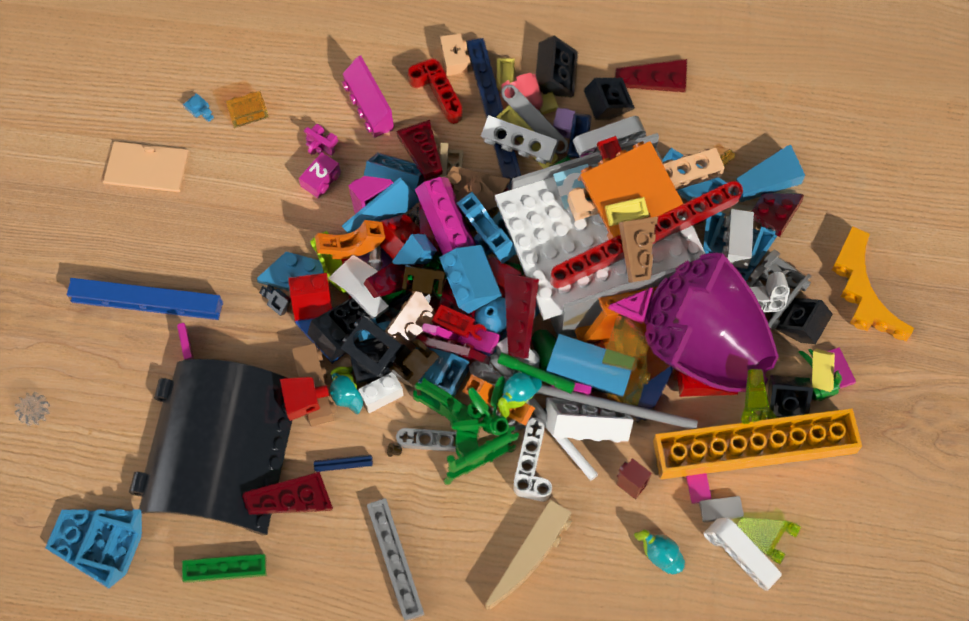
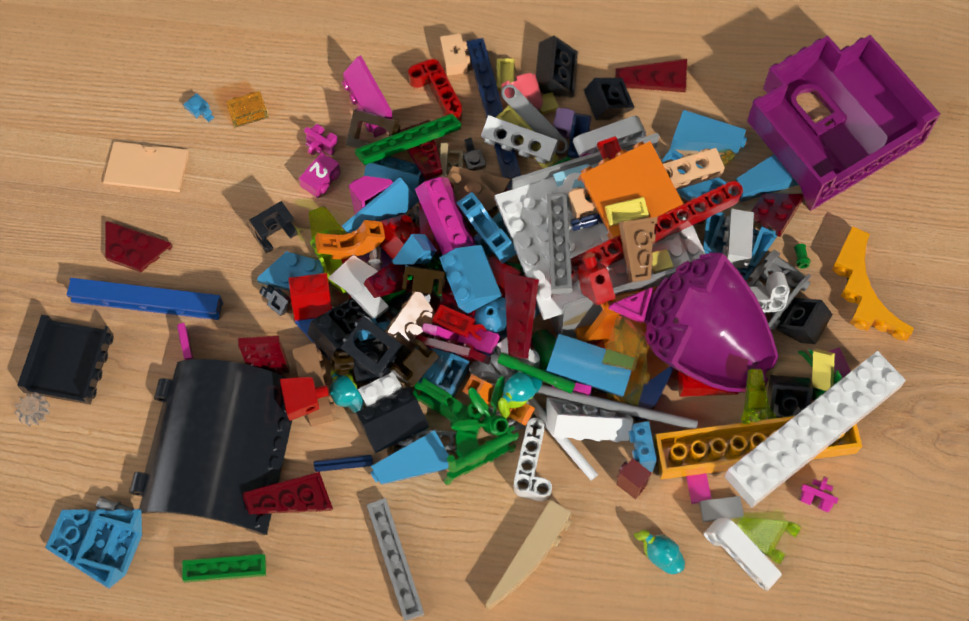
none -> black panel [17,314,114,405]
none -> light grey axle [96,497,133,511]
none -> dark red wing [105,221,173,272]
none -> dark red plate [238,335,289,375]
none -> black panel [249,201,298,253]
none -> clear neon green flag [308,205,348,257]
none -> dark brown gear [330,351,354,375]
none -> dark brown panel [346,108,401,148]
none -> green plate [355,114,461,165]
none -> black slope [356,387,430,453]
none -> dark azure slope [370,430,449,485]
none -> black plate [463,138,486,171]
none -> light grey plate [547,192,573,294]
none -> dark blue axle [570,213,604,231]
none -> red torso [577,253,616,305]
none -> dark azure plate [629,421,656,472]
none -> light yellow tile [652,249,674,274]
none -> dark azure slope [670,110,747,154]
none -> white brick [724,351,906,508]
none -> magenta panel [747,35,941,211]
none -> green pin [794,244,811,269]
none -> dark pink hips [800,476,839,513]

